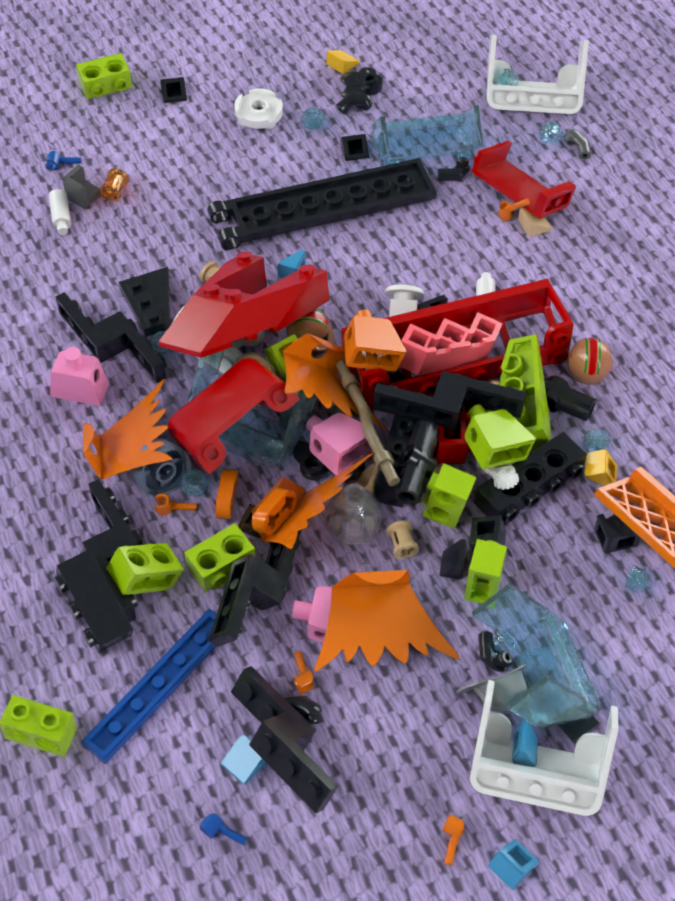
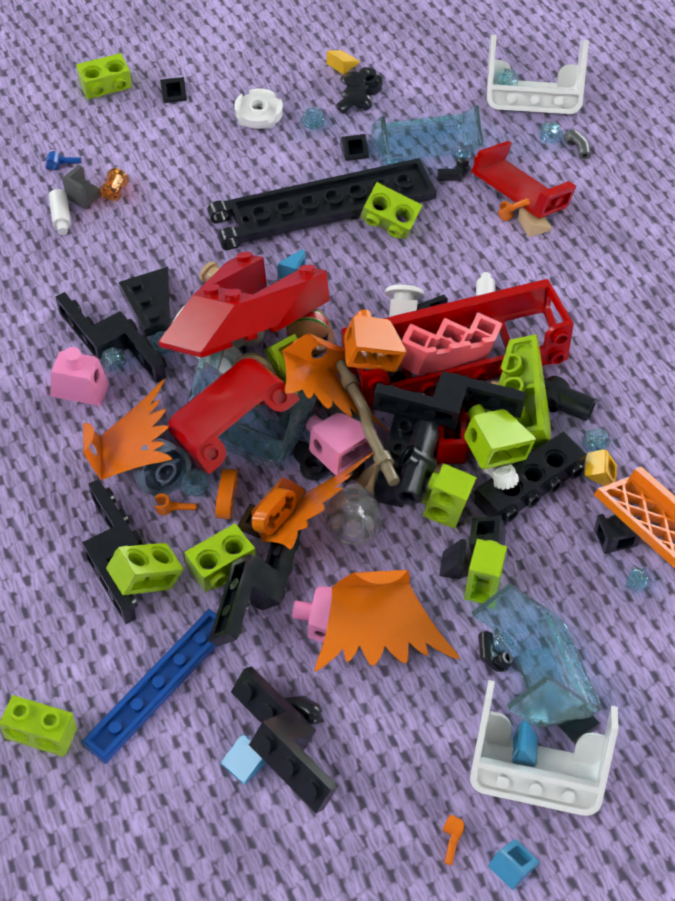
black wedge [54,549,133,653] -> none
blue hand [200,813,247,845] -> none
orange hand [293,651,314,694] -> none
tan bush [386,520,419,559] -> none
light grey piece [456,664,530,712] -> none
nougat helmet [567,337,613,385] -> none
none -> clear light blue plate [100,348,126,372]
none -> lime brick [360,182,423,240]

